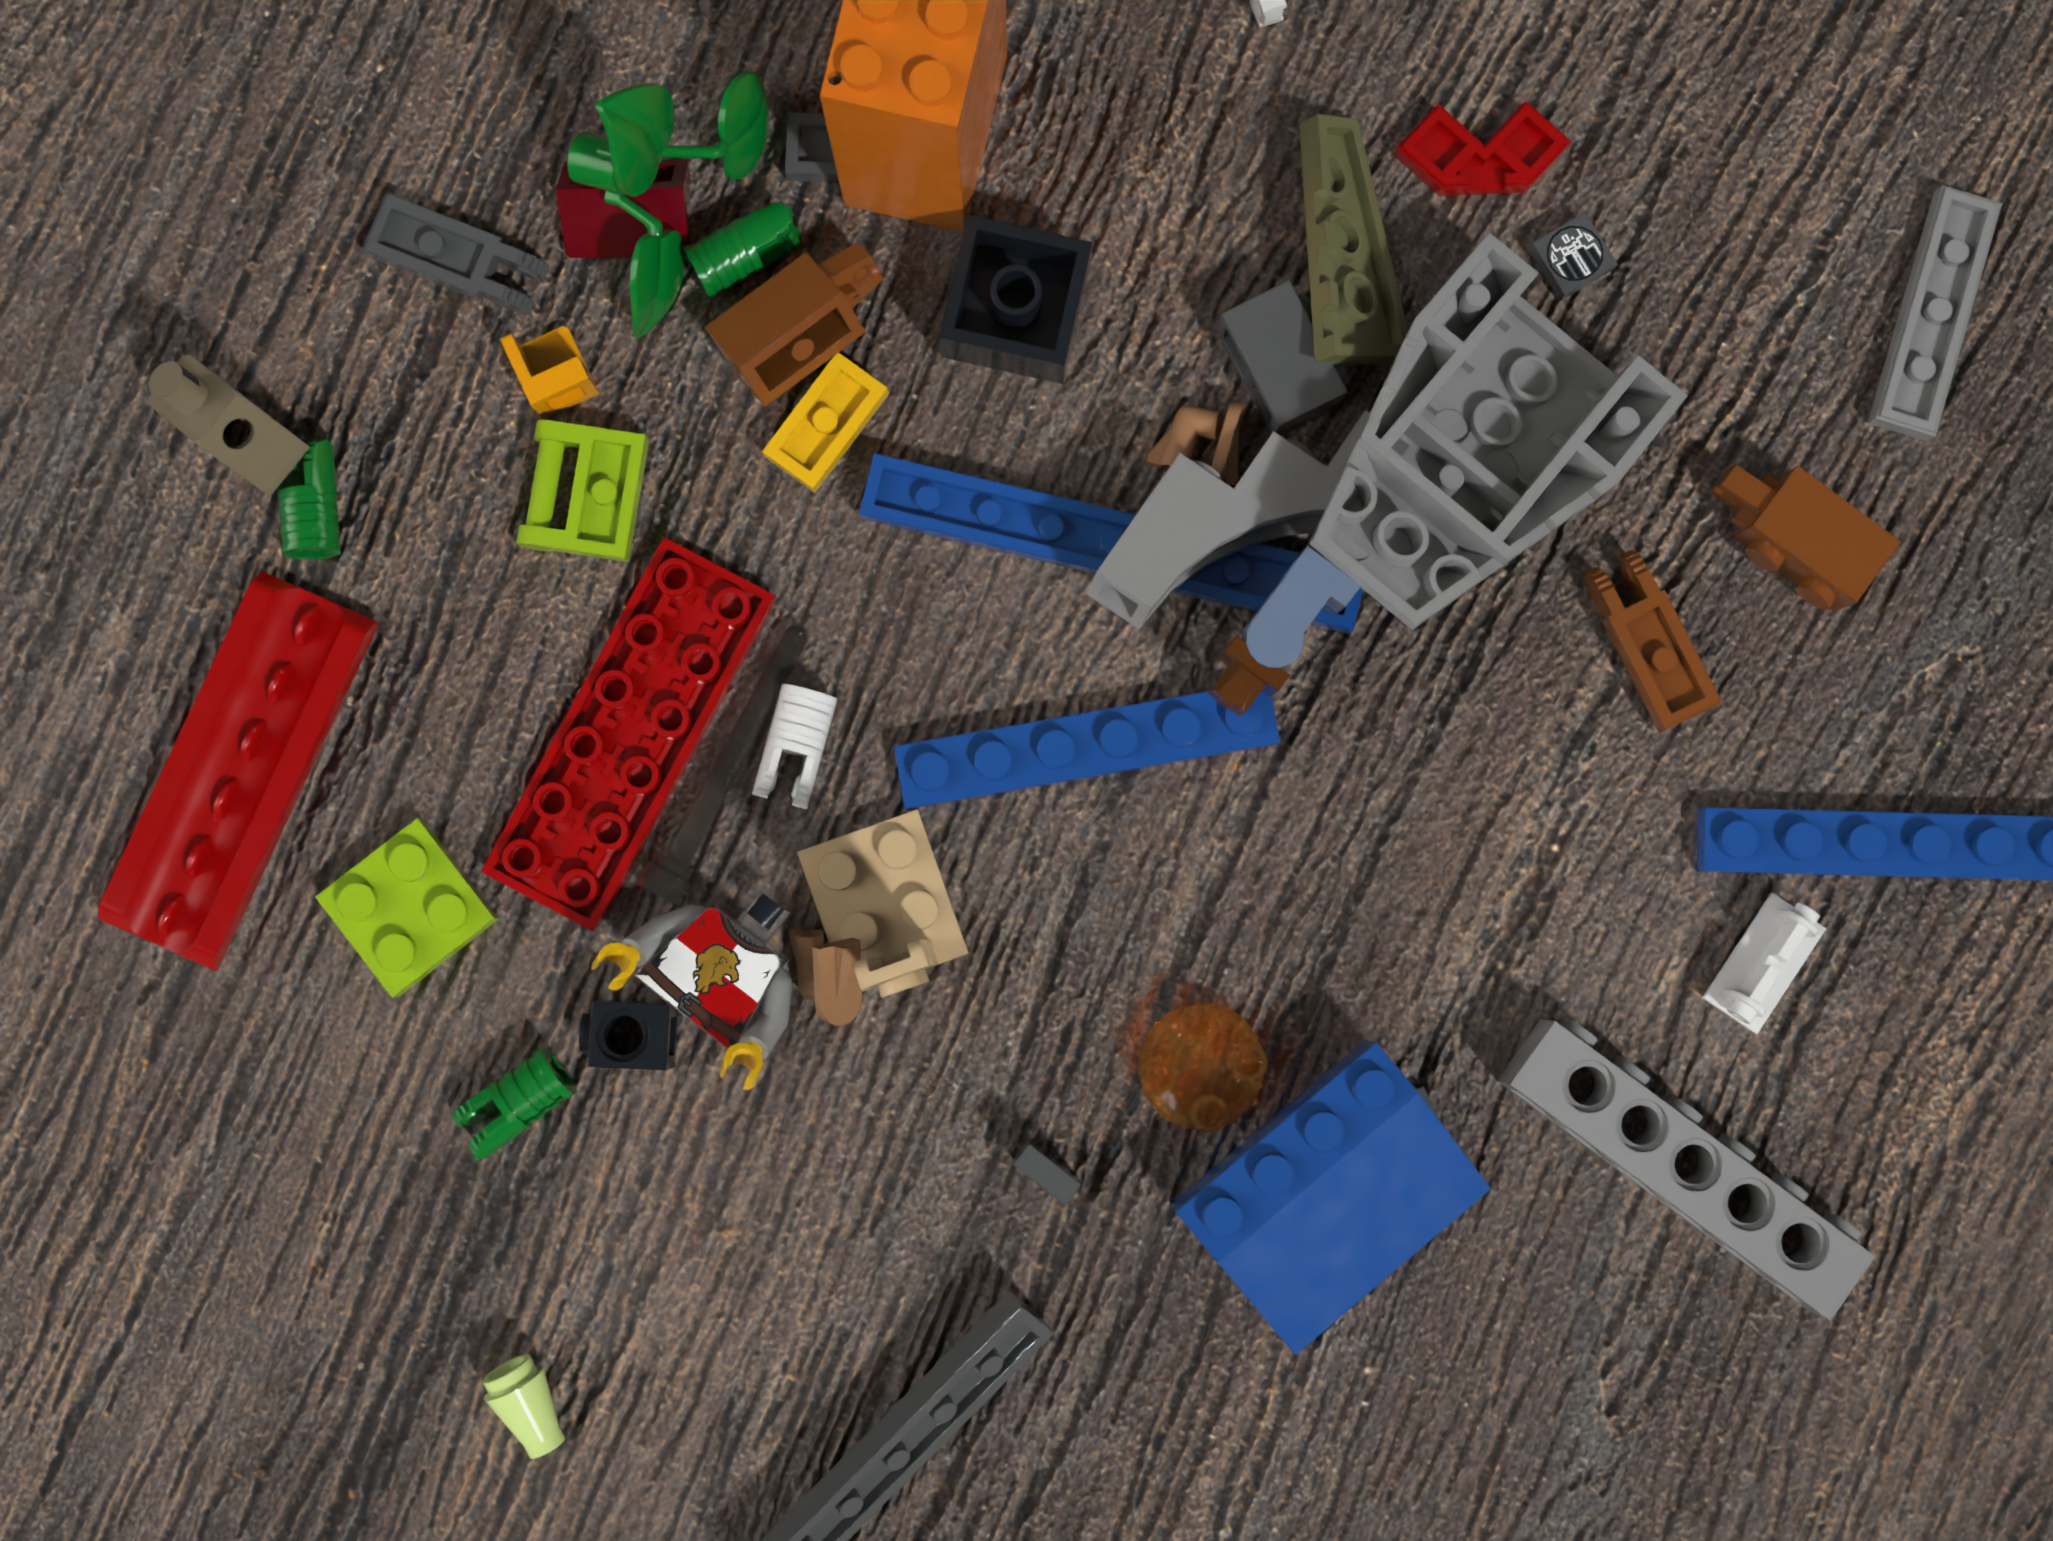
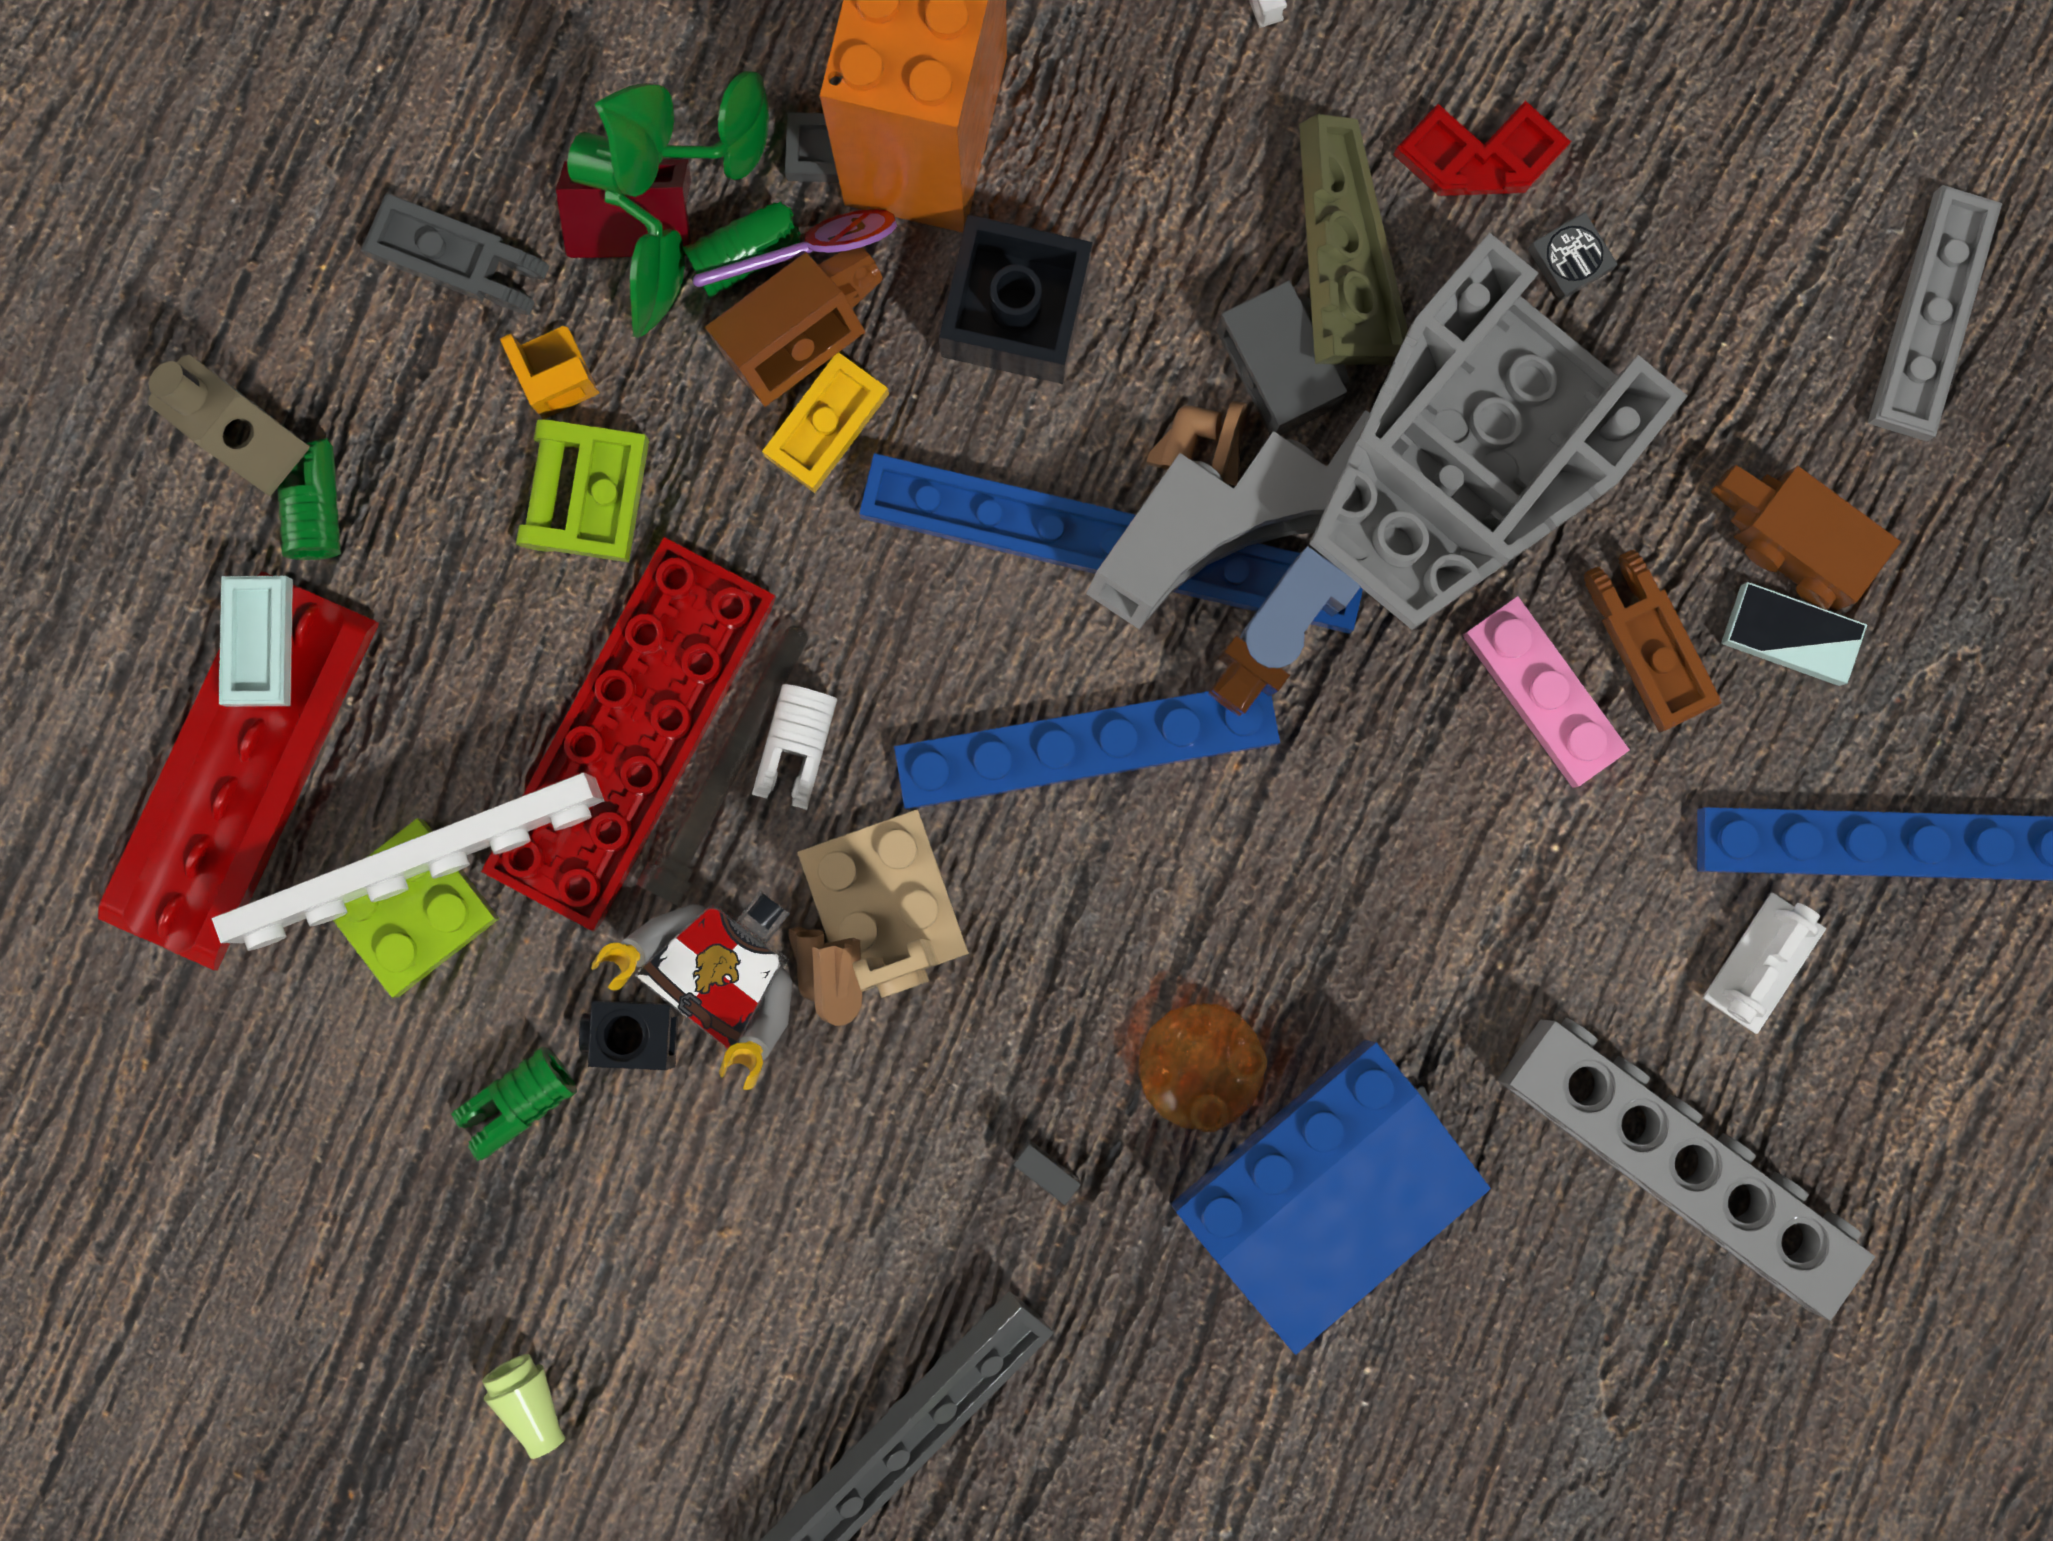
none -> white plate [212,773,604,951]
none -> light aqua tile [219,576,293,707]
none -> medium lavender piece [692,209,897,287]
none -> bright pink plate [1462,596,1630,788]
none -> tile [1721,582,1867,686]

